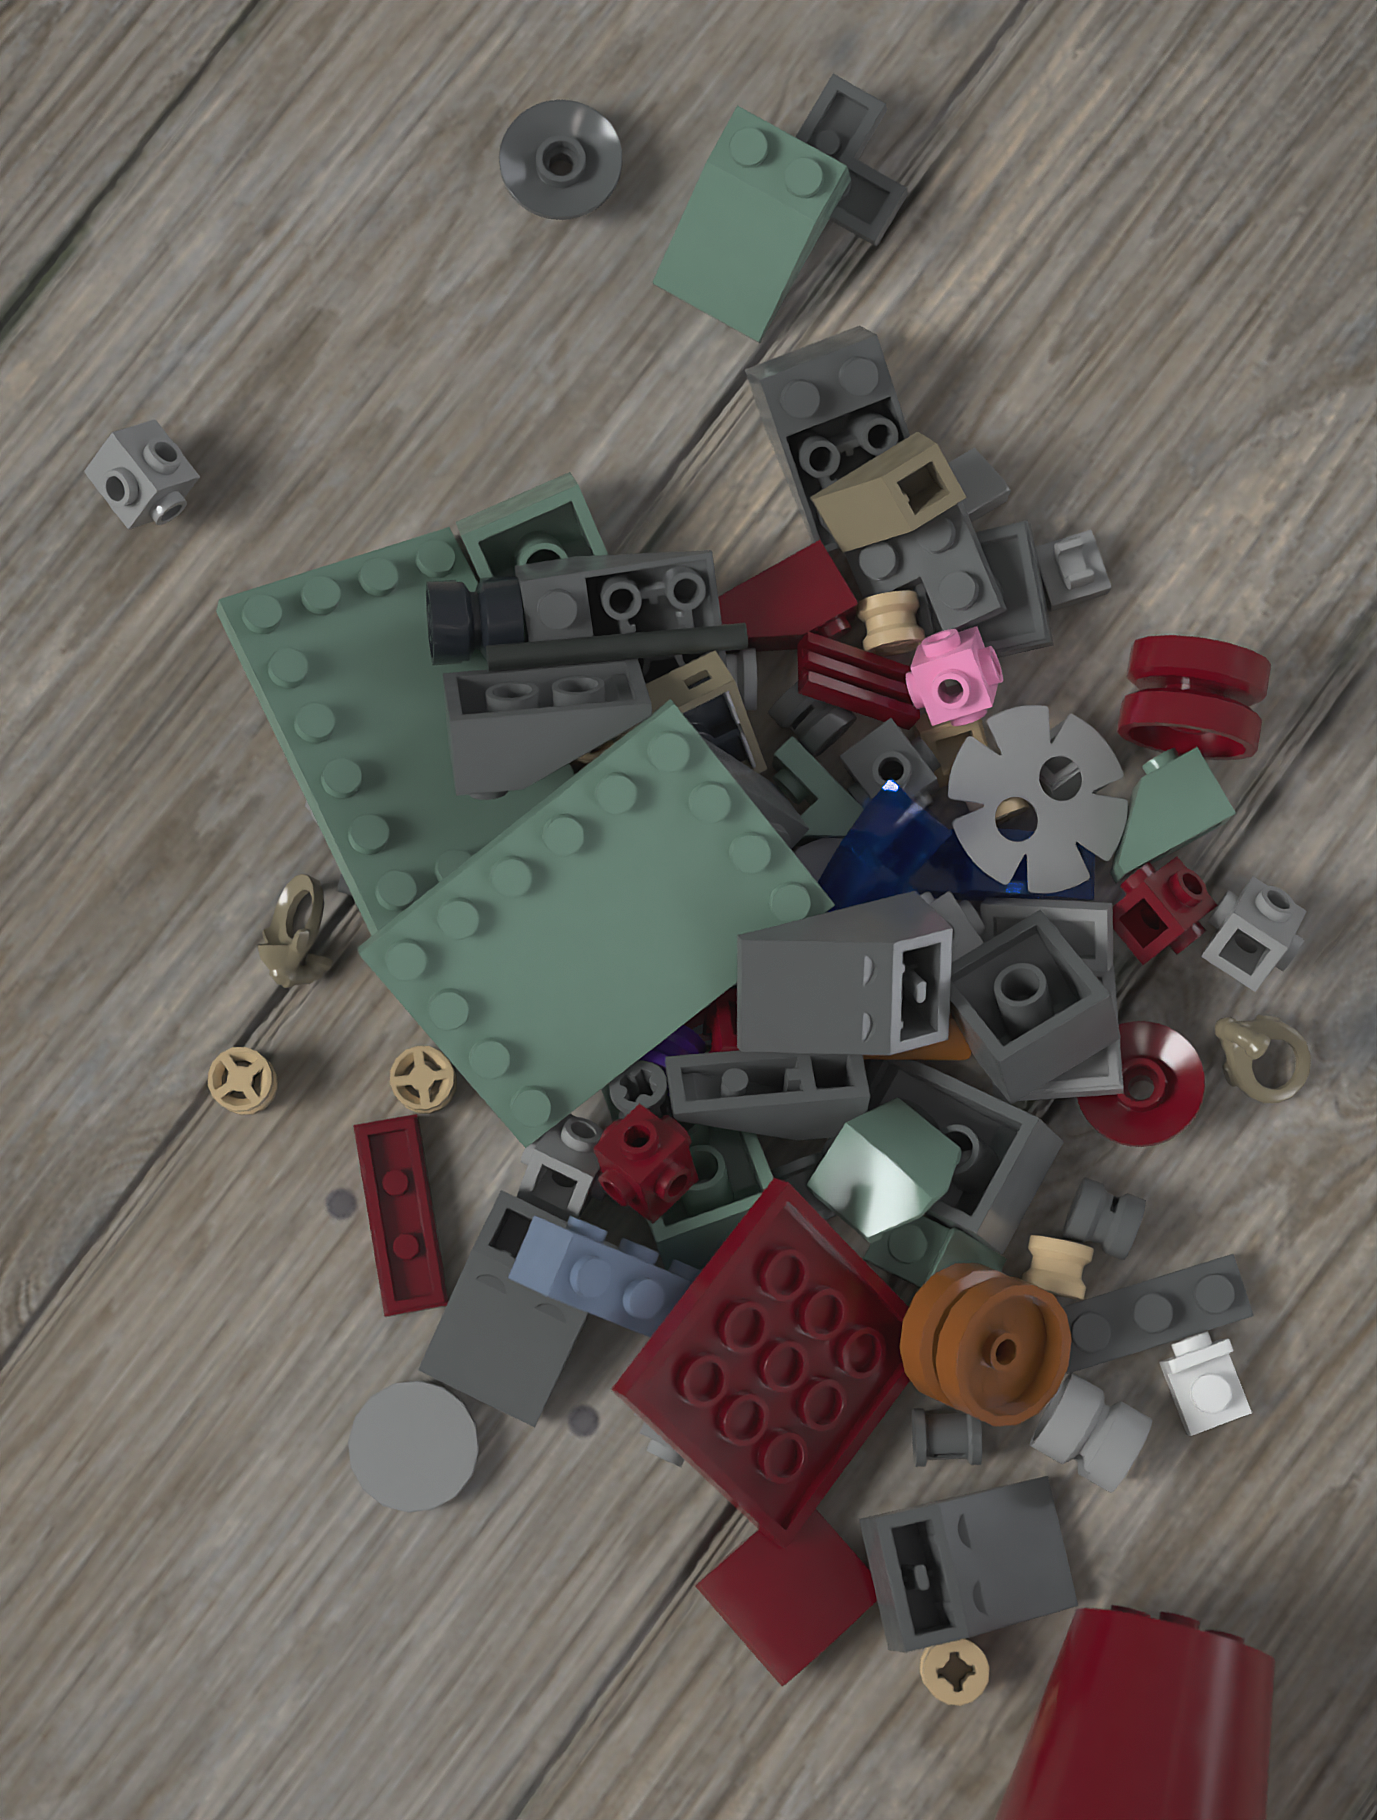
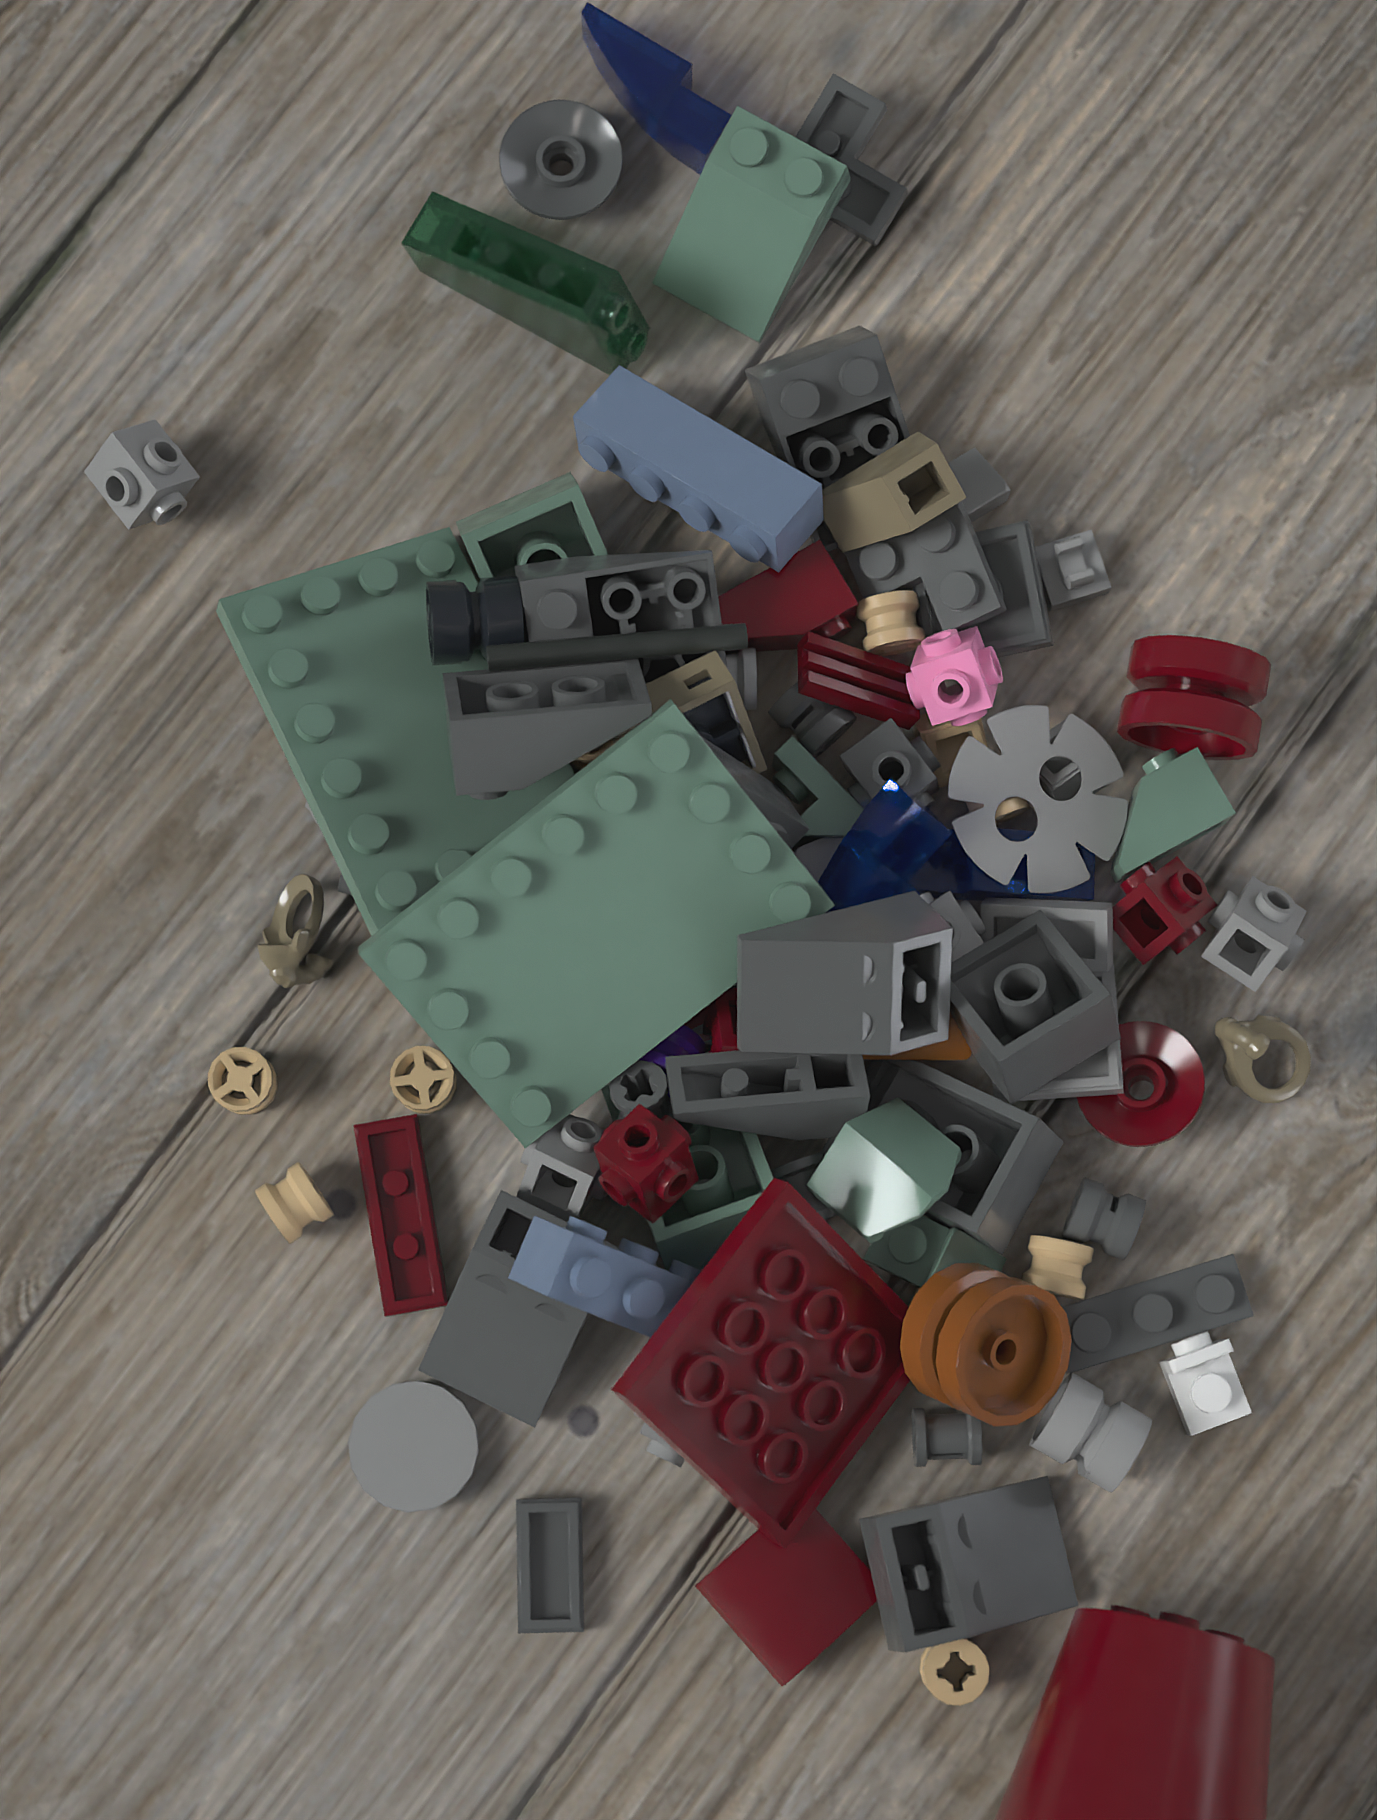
none -> tan wheel [255,1161,334,1244]
none -> clear green slope [401,191,650,375]
none -> dark grey tile [516,1497,584,1633]
none -> sand blue brick [573,365,824,572]
none -> clear blue slope [581,2,732,175]

